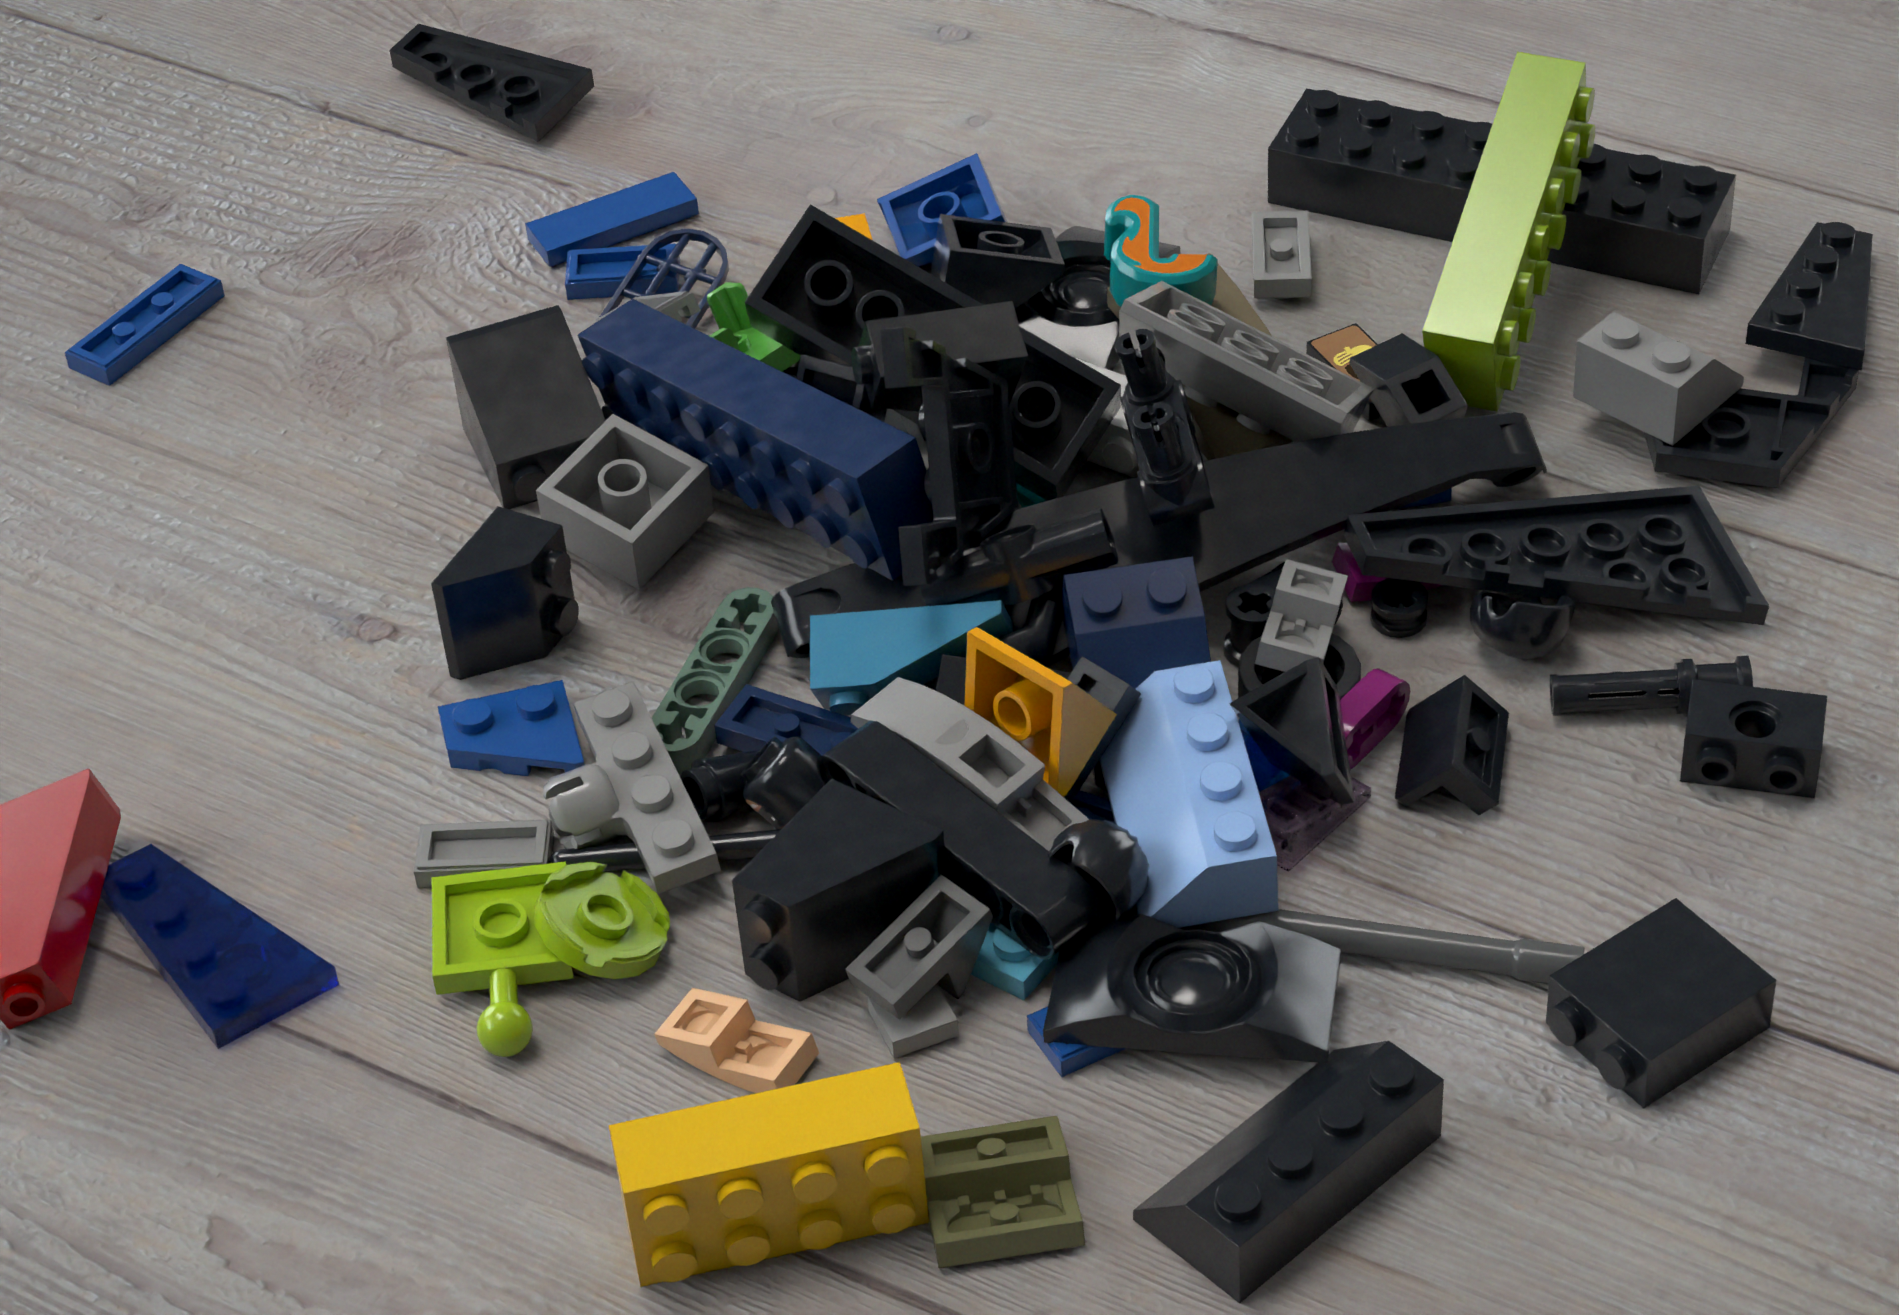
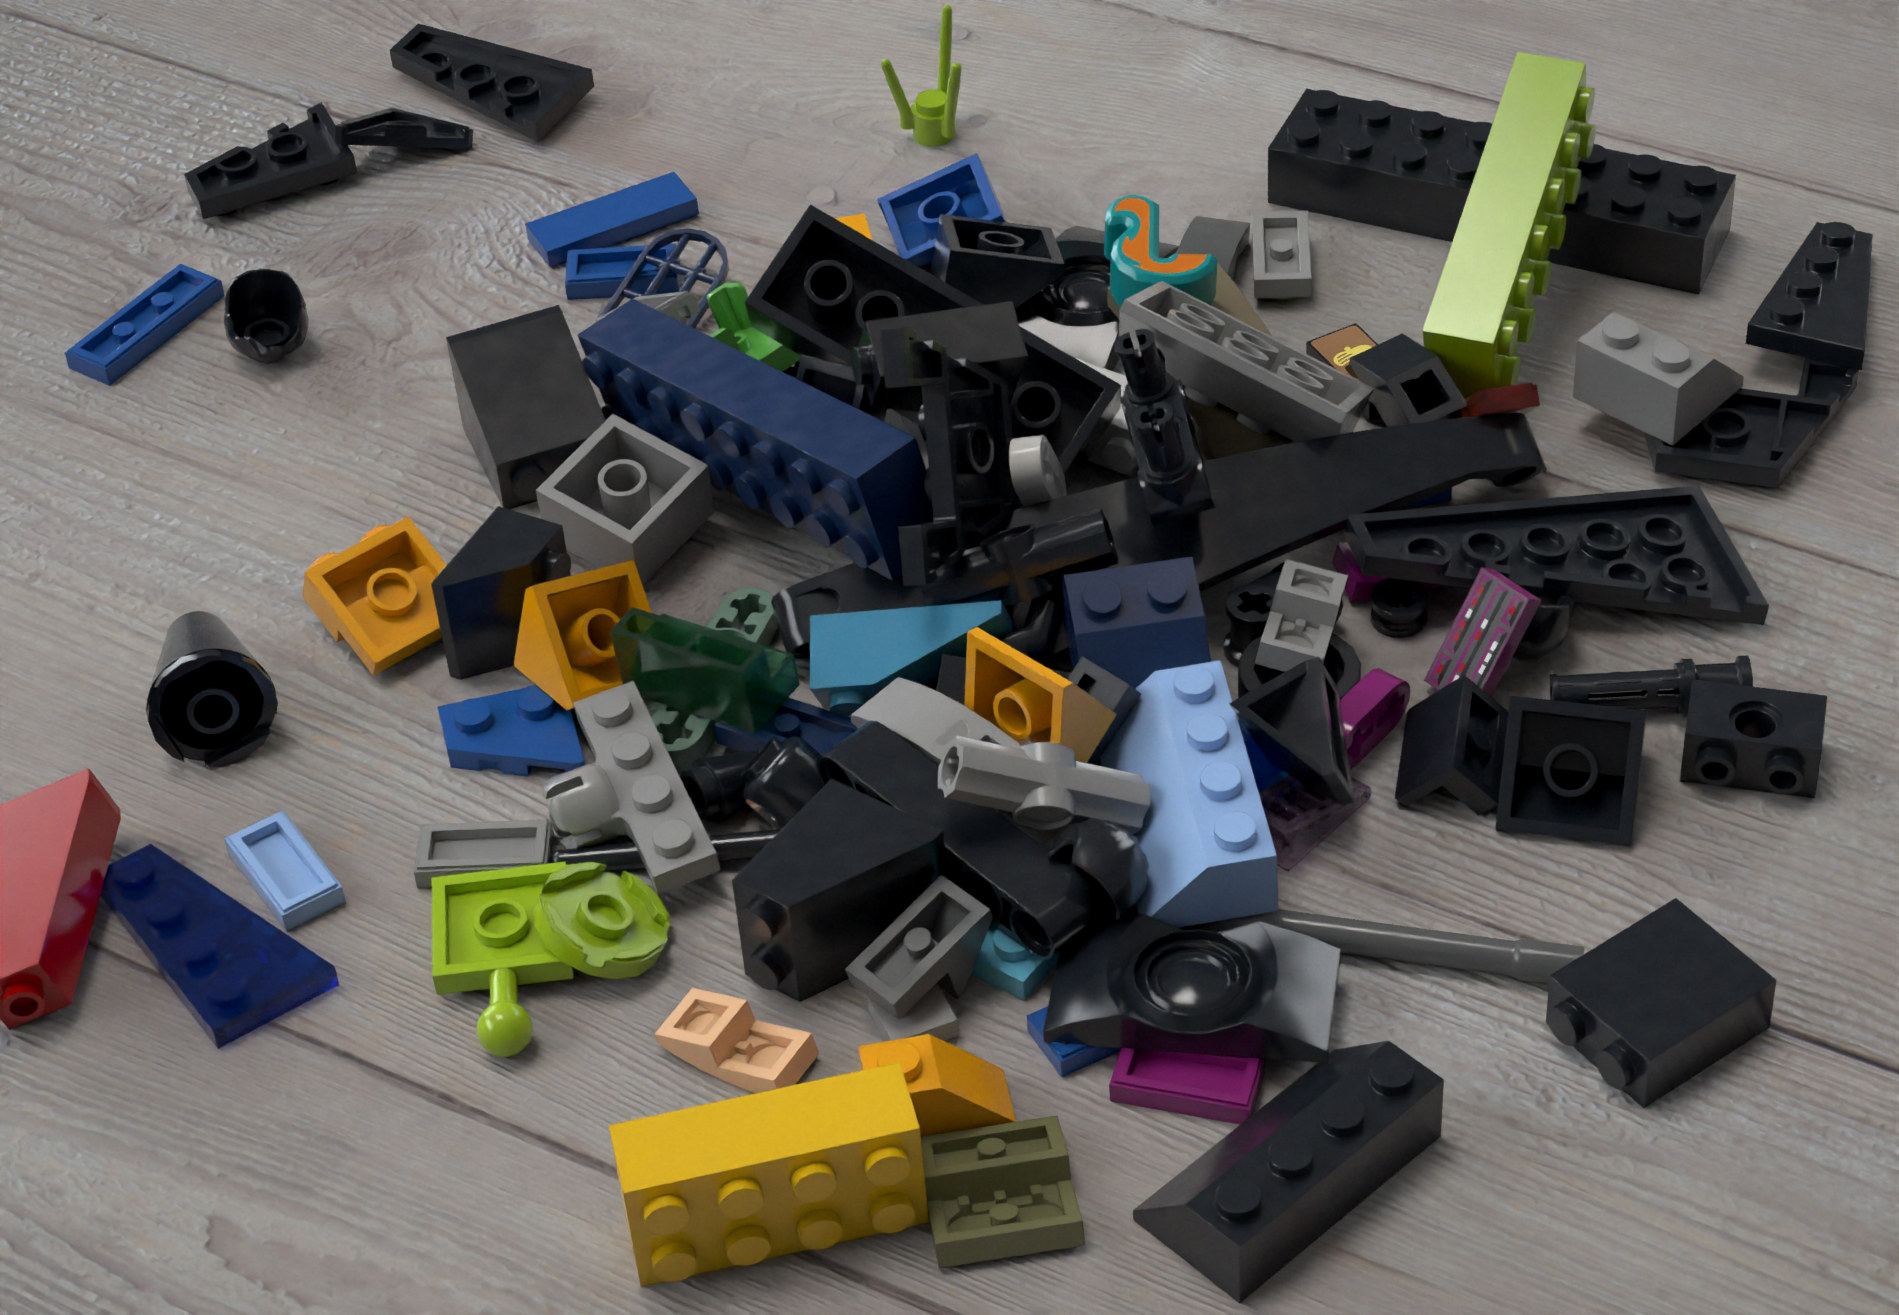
none -> black cone [146,611,278,767]
none -> black wing [184,102,357,219]
none -> black hair [224,269,309,364]
none -> light blue tile [224,810,346,932]
none -> light orange plate [303,516,447,676]
none -> black tile [334,108,473,149]
none -> light orange slope [514,560,674,710]
none -> clear green piece [610,607,800,734]
none -> light orange slope [858,1034,1016,1136]
none -> lime plant [881,5,962,147]
none -> light grey piece [938,735,1150,835]
none -> white beam [1009,435,1067,507]
none -> magenta tile [1109,1048,1265,1125]
none -> dark grey slope [1176,216,1251,282]
none -> tile [1424,568,1542,697]
none -> clear red tile [1464,382,1540,418]
none -> black slope [1495,696,1647,845]

